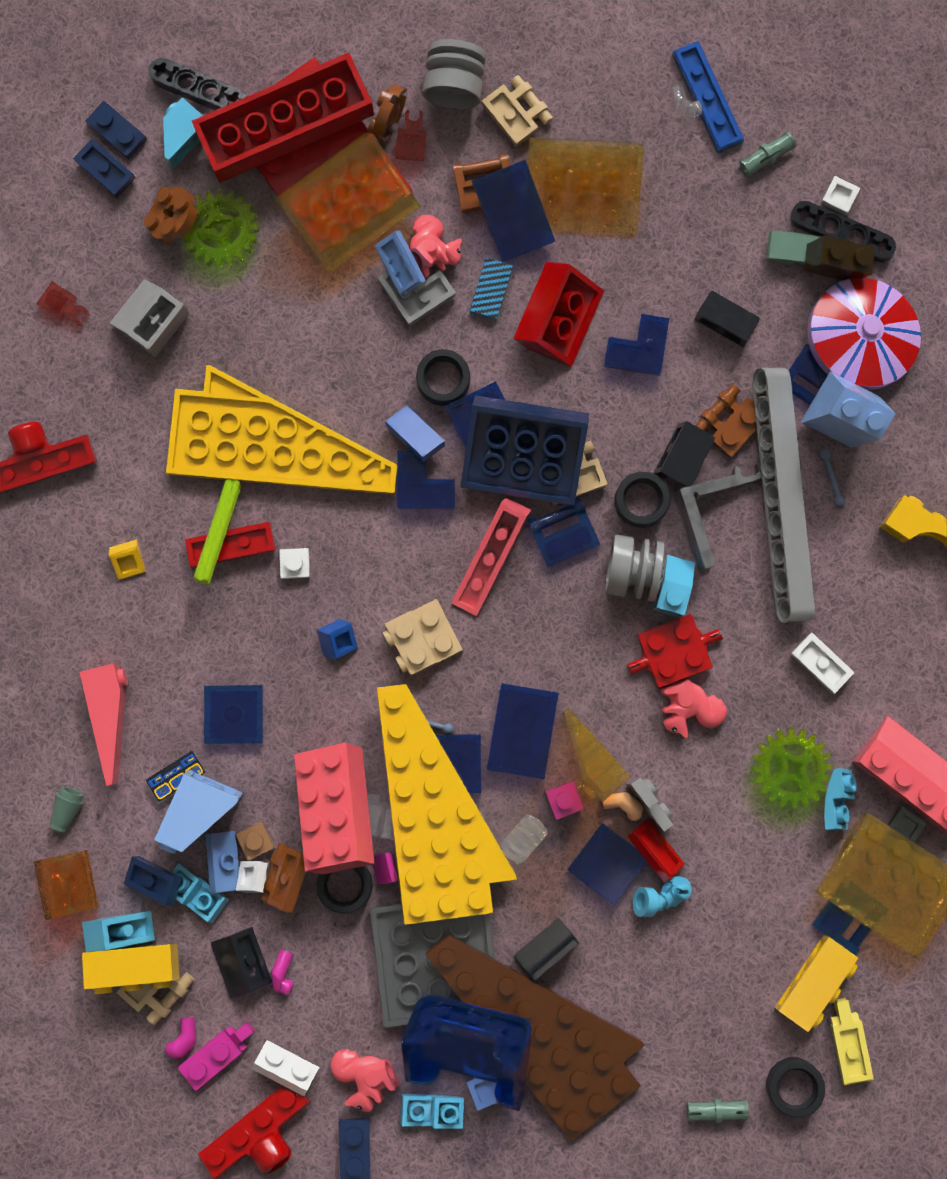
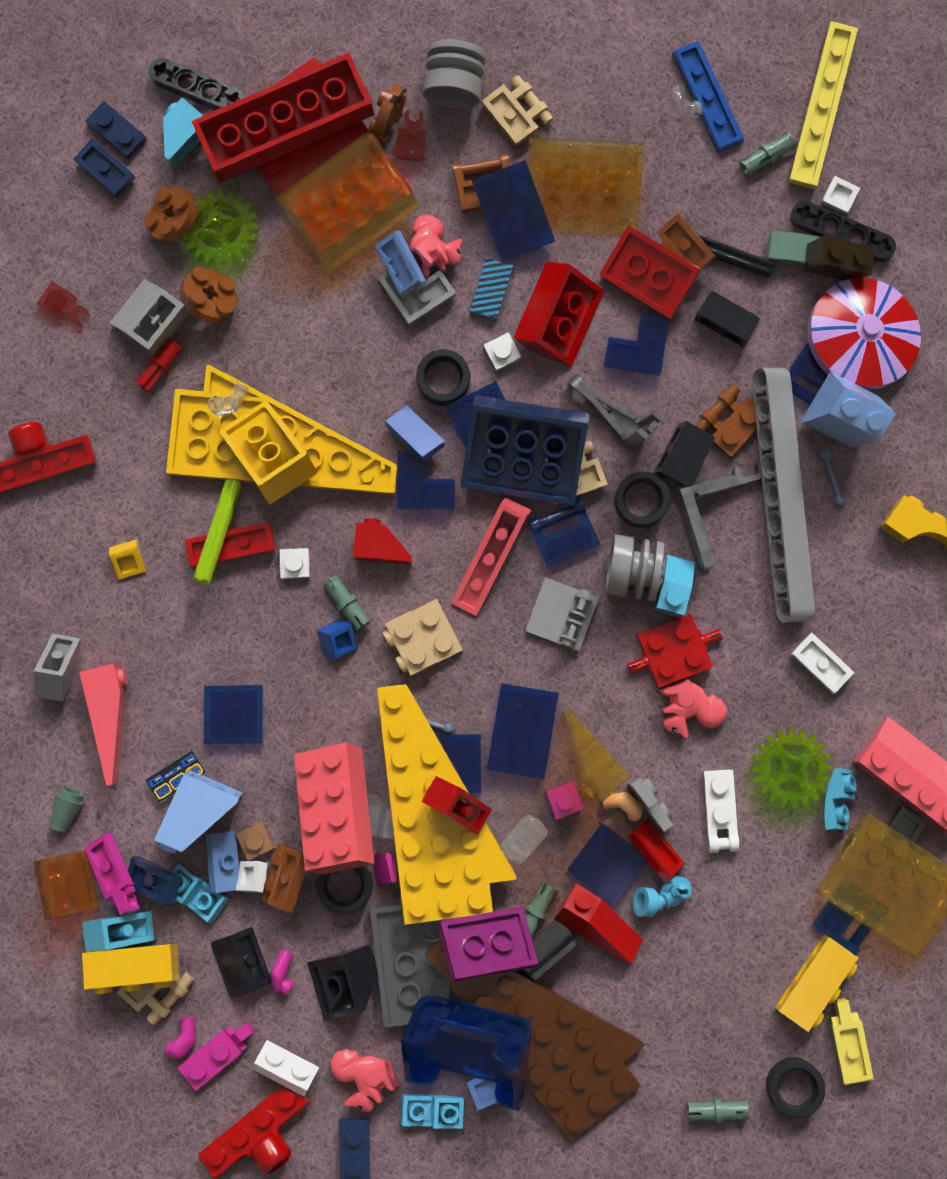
none -> light grey slope [34,633,80,702]
none -> dark pink hinge [85,833,140,915]
none -> red axle [136,338,183,392]
none -> dark orange plate [179,266,237,323]
none -> clear arm [207,382,249,416]
none -> yellow slope [219,400,318,505]
none -> black slope [307,944,378,1020]
none -> sand green pin [323,575,371,632]
none -> red slope [353,518,412,565]
none -> red slope [421,776,492,835]
none -> magenta plate [437,907,539,983]
none -> white plate [483,332,522,372]
none -> light grey hinge [525,577,599,651]
none -> sand green pin [525,881,559,938]
none -> red slope [554,883,643,966]
none -> flat silver hinge [566,375,664,448]
none -> red plate [599,225,702,319]
none -> dark orange plate [656,213,716,269]
none -> black axle [698,235,775,278]
none -> white plate [703,770,739,853]
none -> light yellow plate [788,21,858,189]

